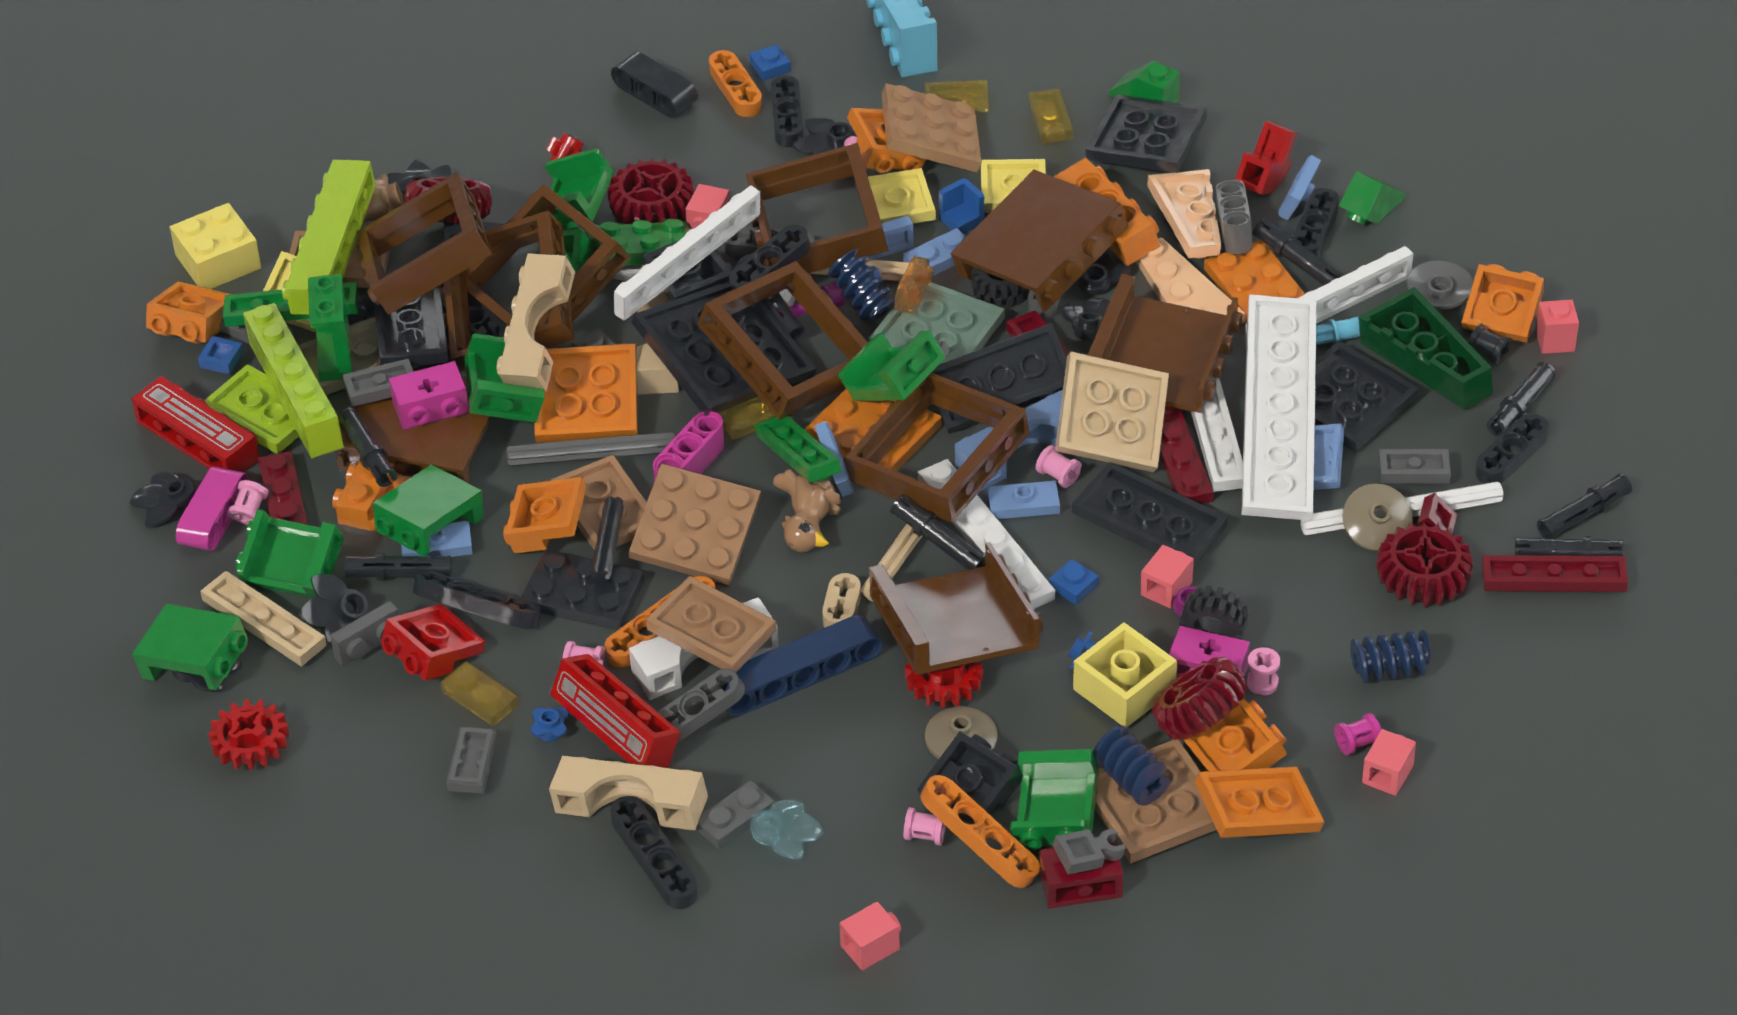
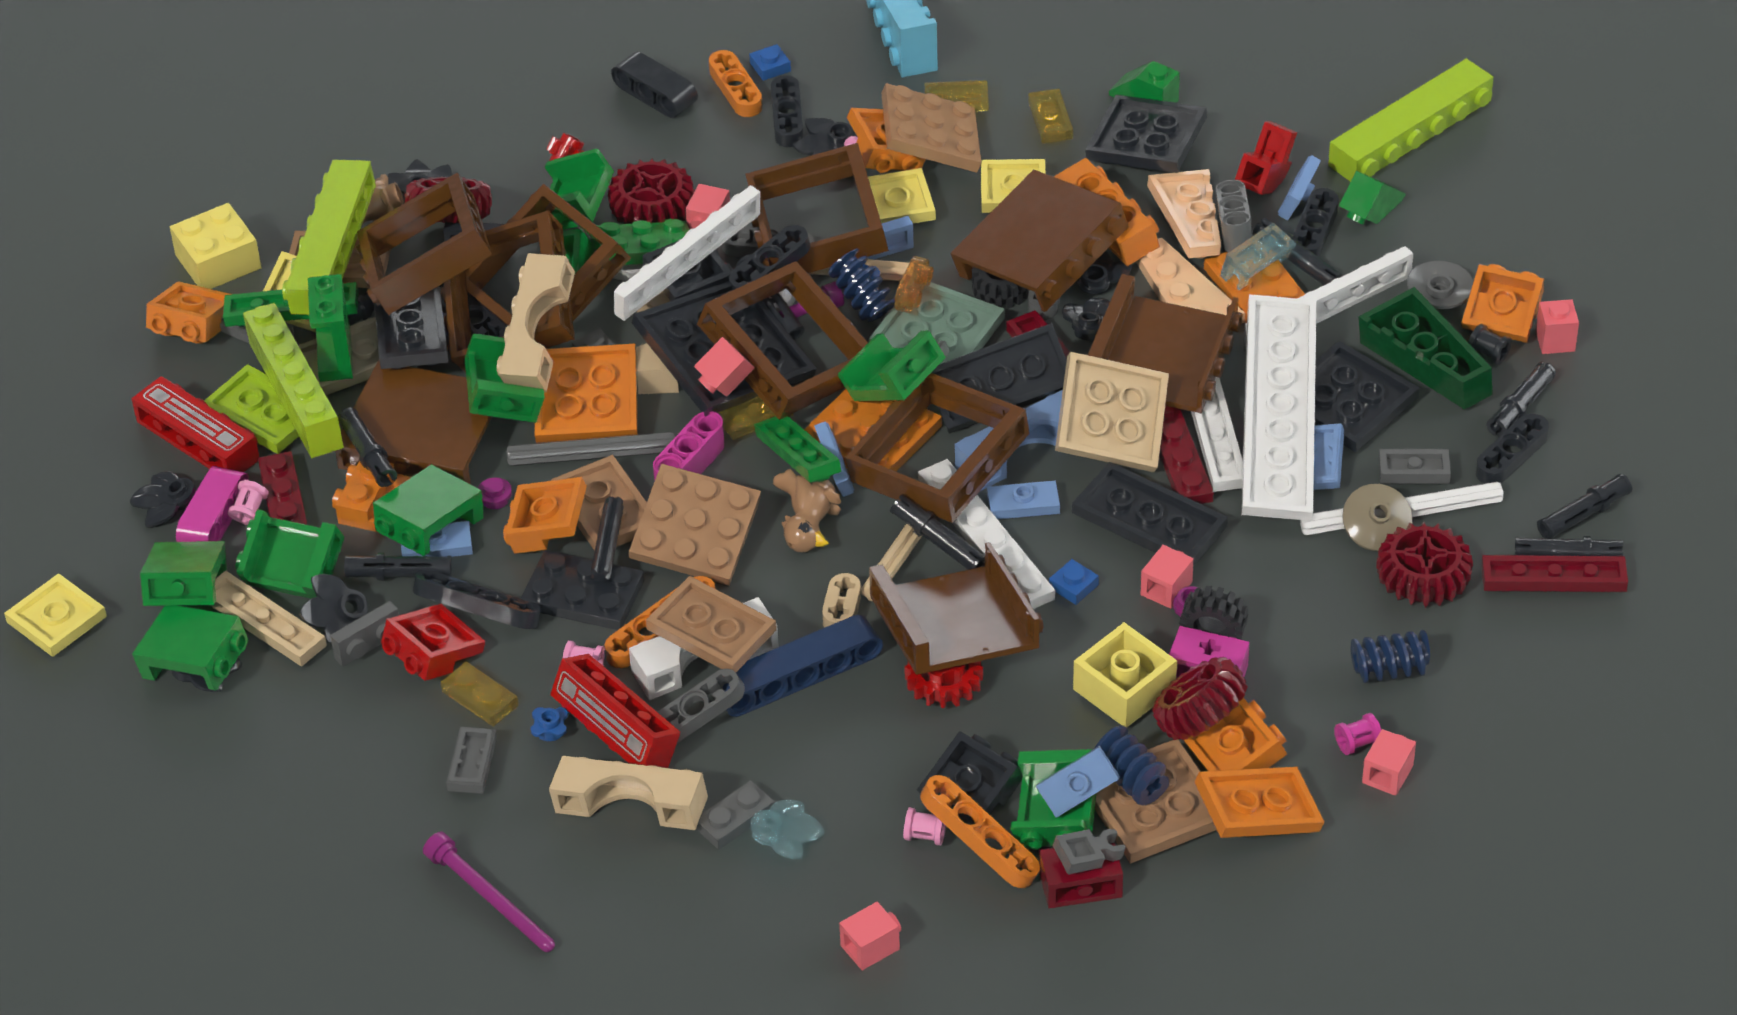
blue plate [198,336,244,375] -> none
red gear [208,699,290,770] -> none
dark grey plate [343,358,413,407] -> none
dark pink brick [389,361,469,430] -> none
black beam [610,796,698,909] -> none
medium blue plate [903,228,966,280] -> none
dark tan dish [925,707,998,759] -> none
blue panel [939,178,985,234] -> none
bright pink bush [1036,445,1082,488] -> none
blue plate [1068,631,1096,670] -> none
bright pink bush [1247,648,1280,696] -> none
medium azure axle [1316,316,1360,345] -> none
dark red plate [1418,493,1457,532] -> none
none -> light yellow plate [4,573,107,657]
none -> green panel [140,541,227,606]
none -> magenta piece [423,831,555,952]
none -> magenta plate [478,477,512,509]
none -> coral brick [694,337,755,397]
none -> medium blue plate [1036,745,1120,818]
none -> clear light blue hinge [1220,222,1296,290]
none -> lime brick [1328,58,1494,182]

